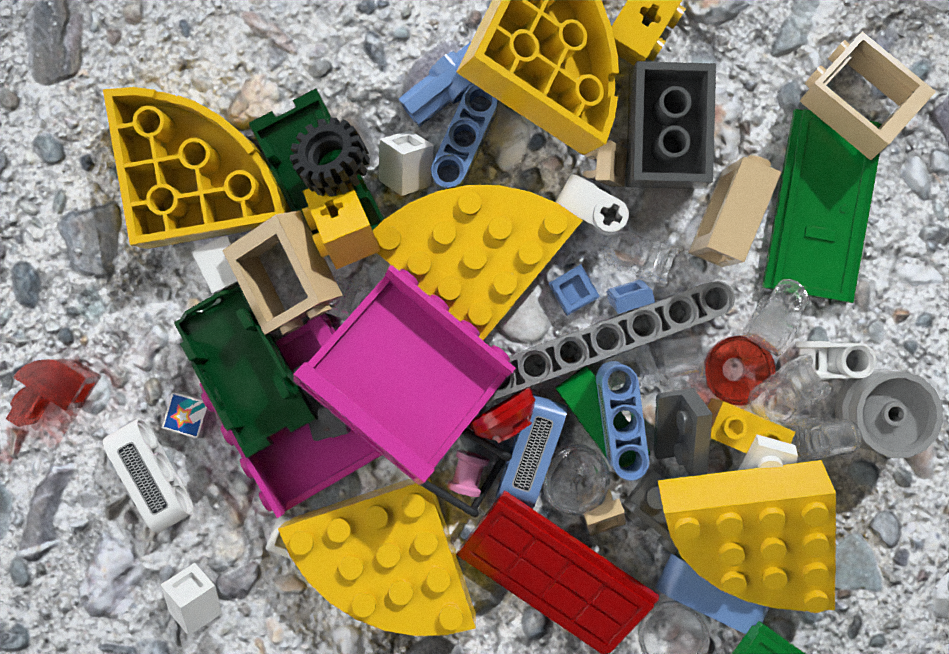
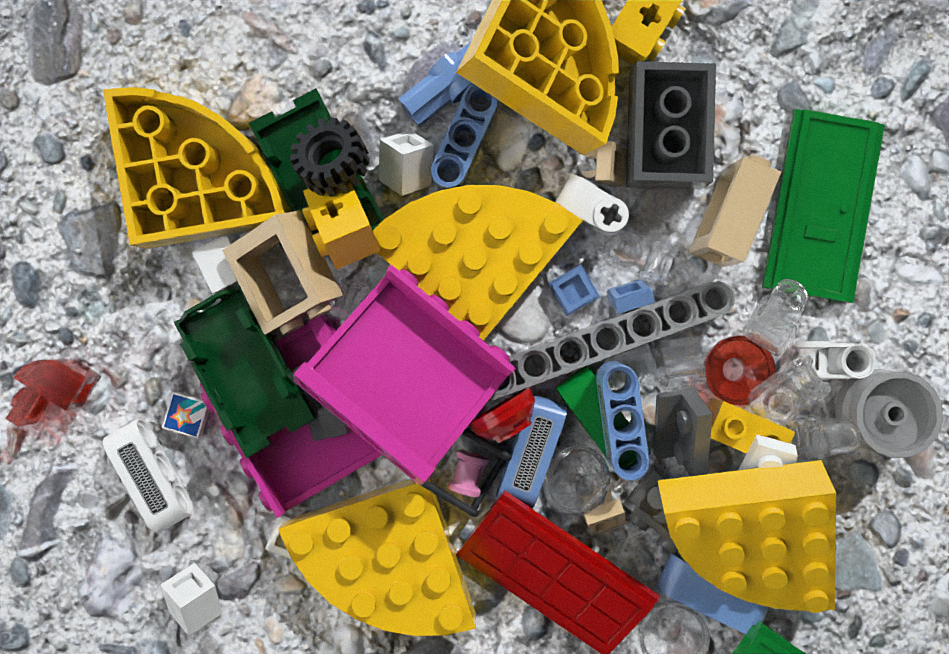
tan window [800,32,936,160] -> none

